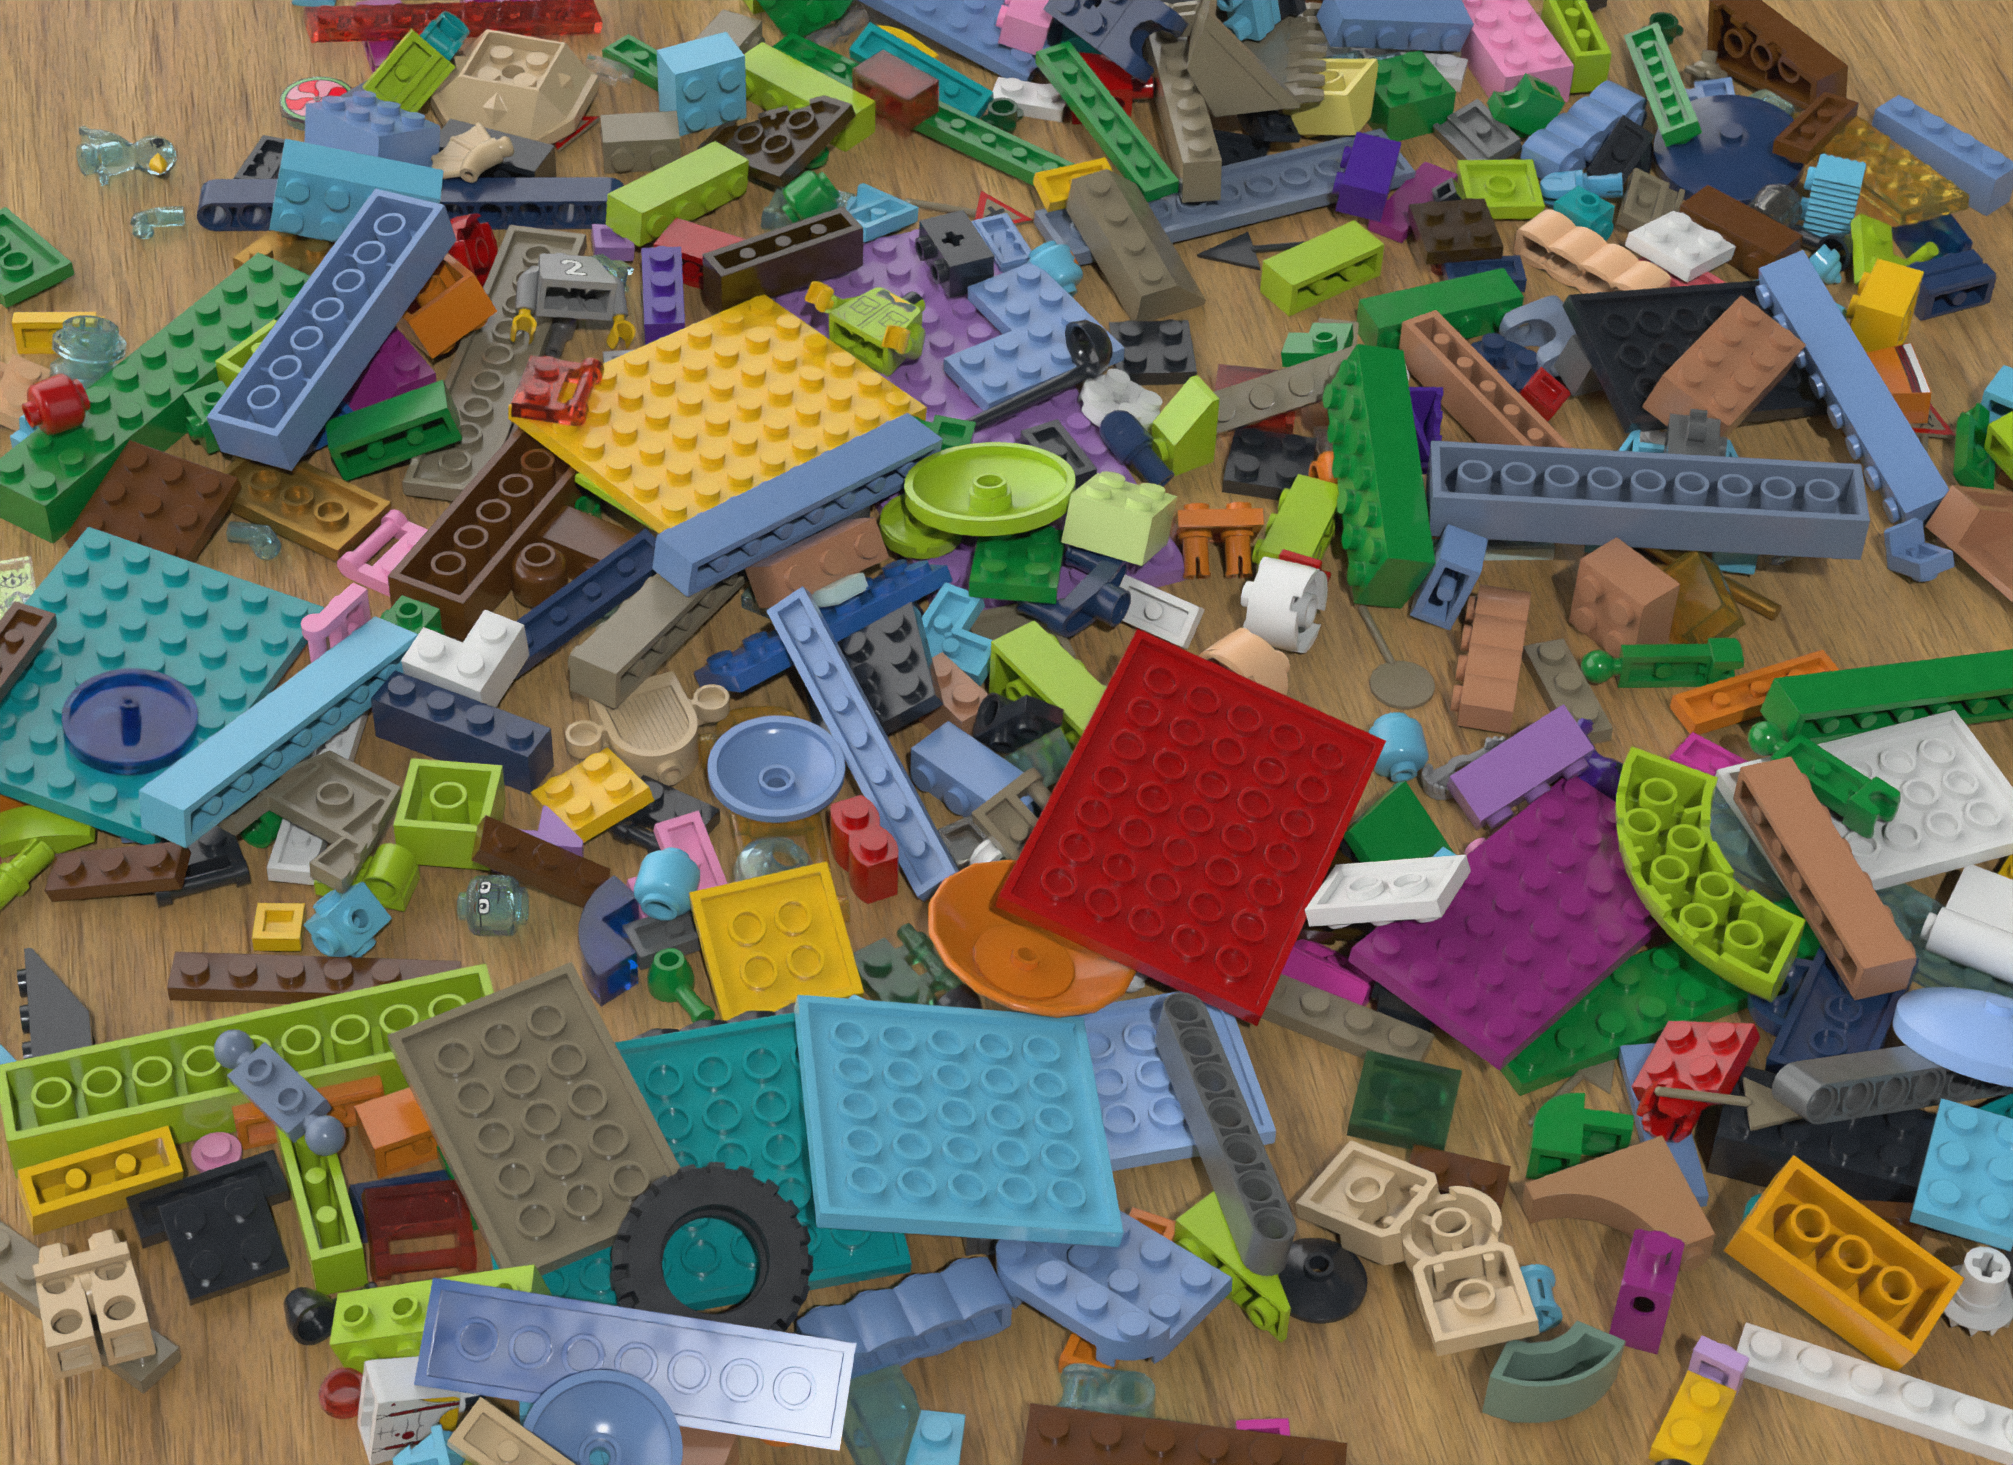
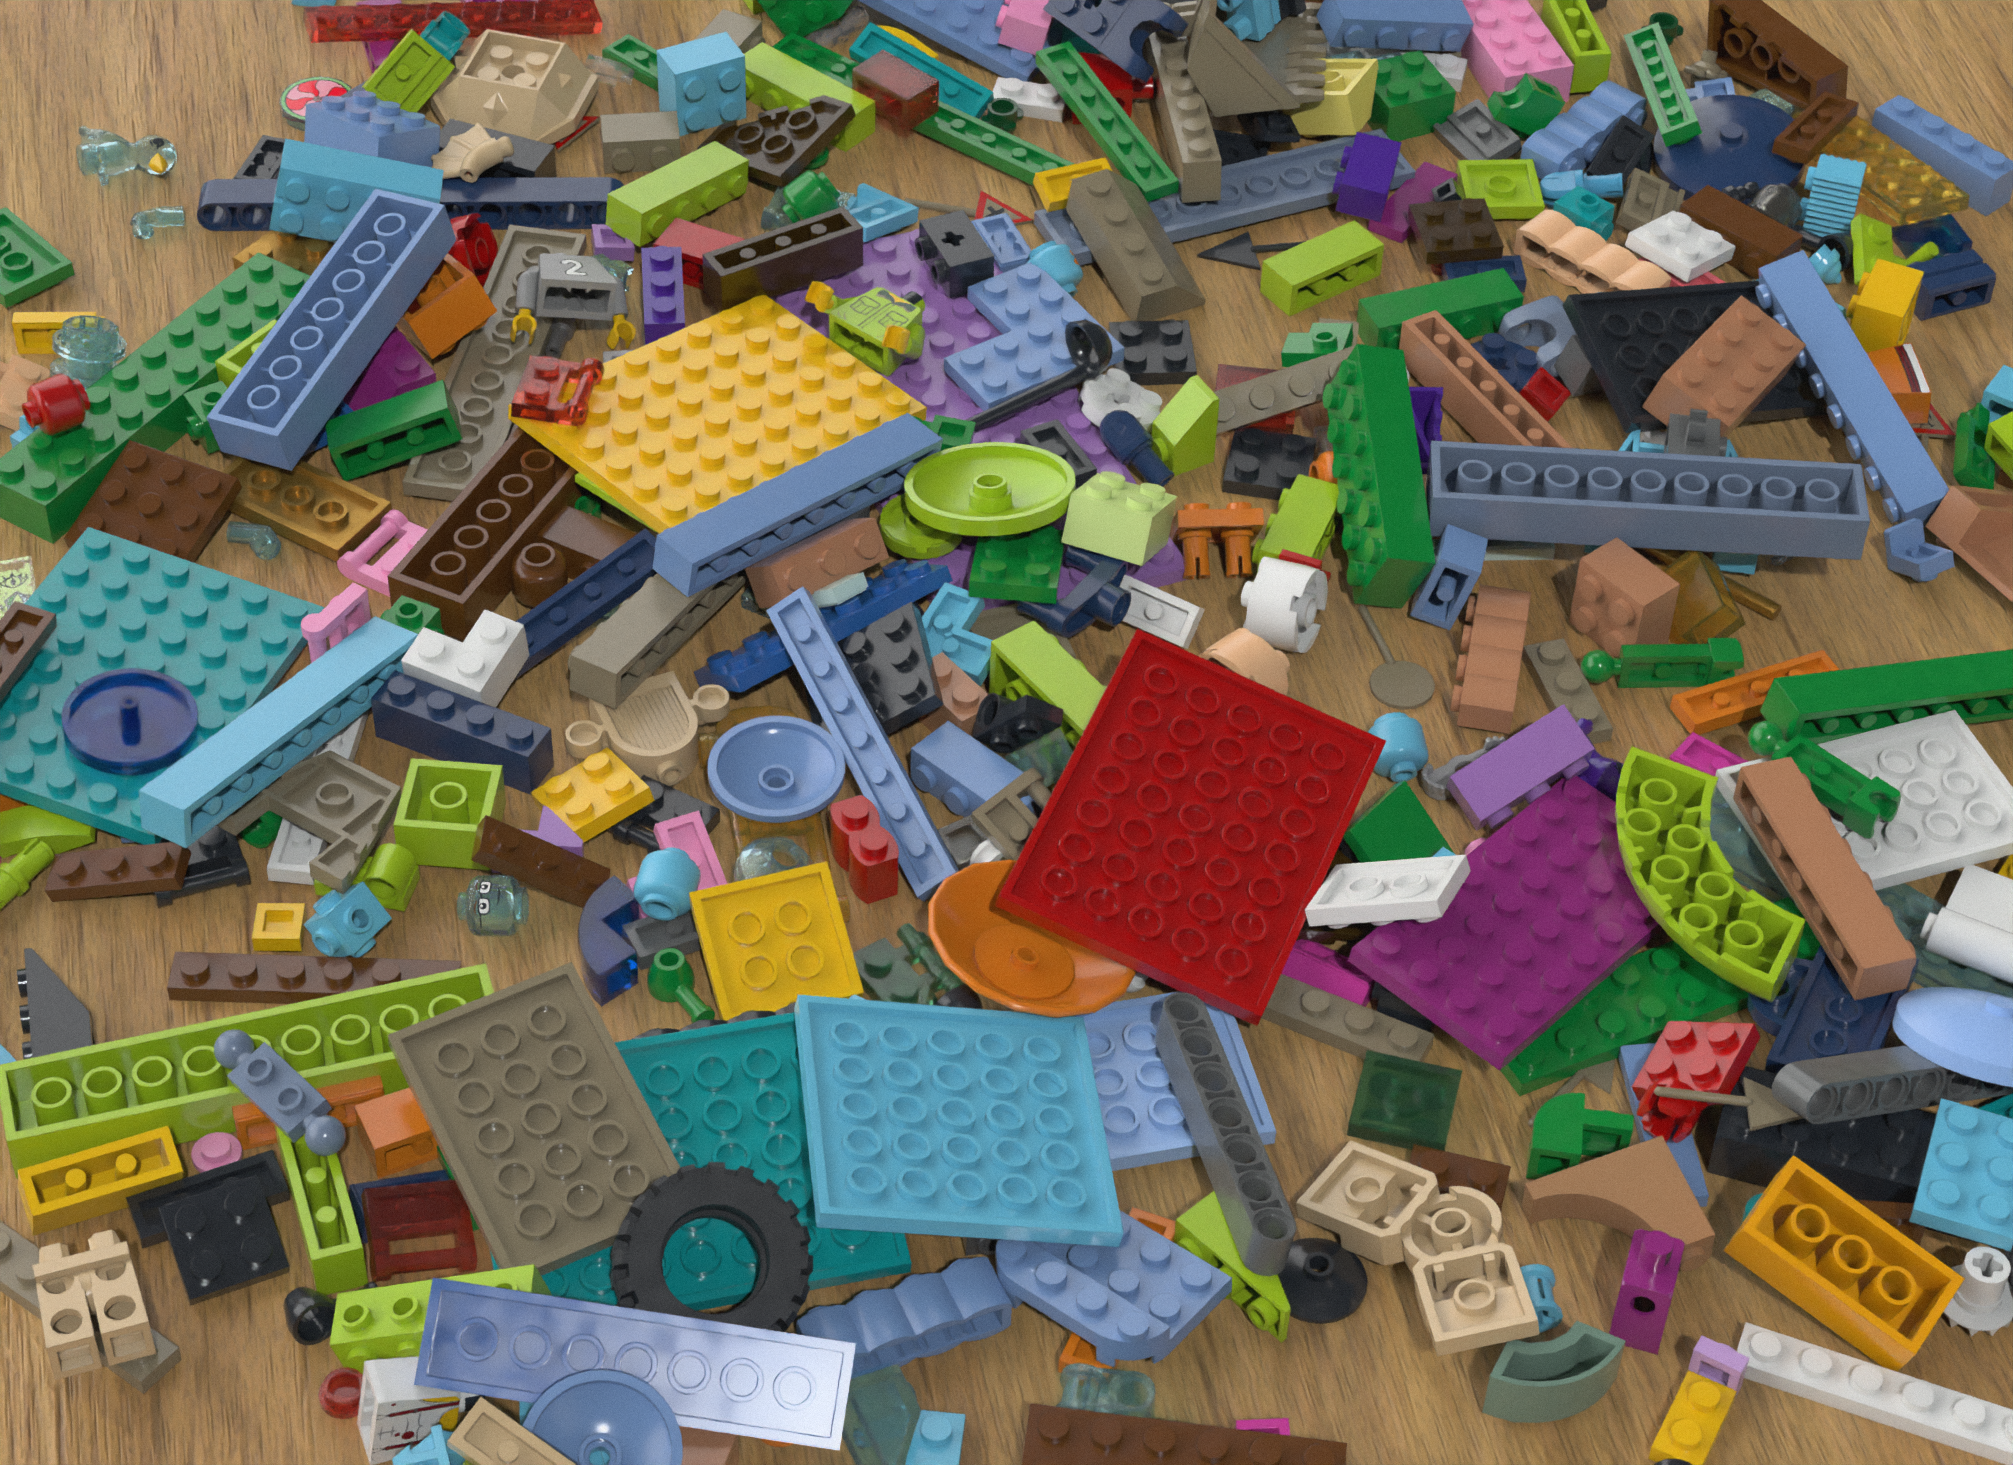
none -> black piece [1721,182,1760,202]

